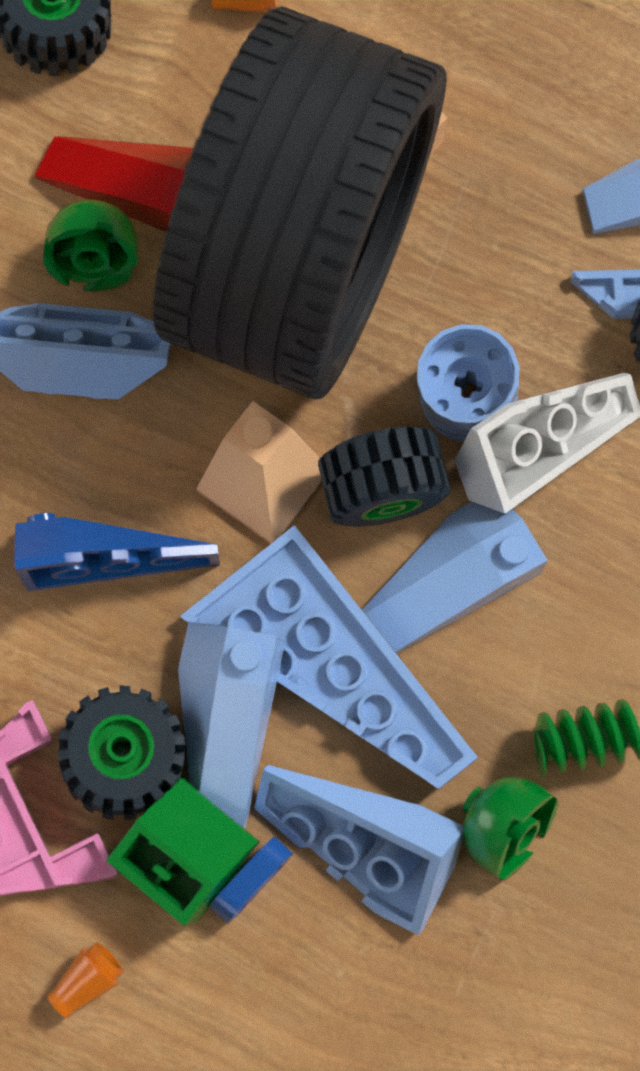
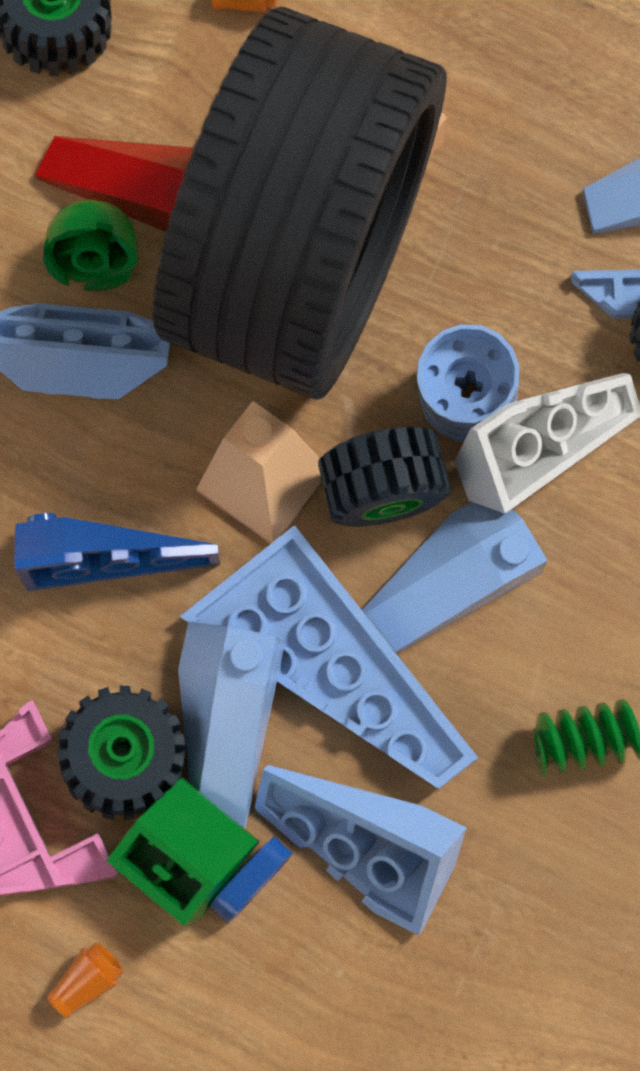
green cylinder [462,777,558,880] -> none

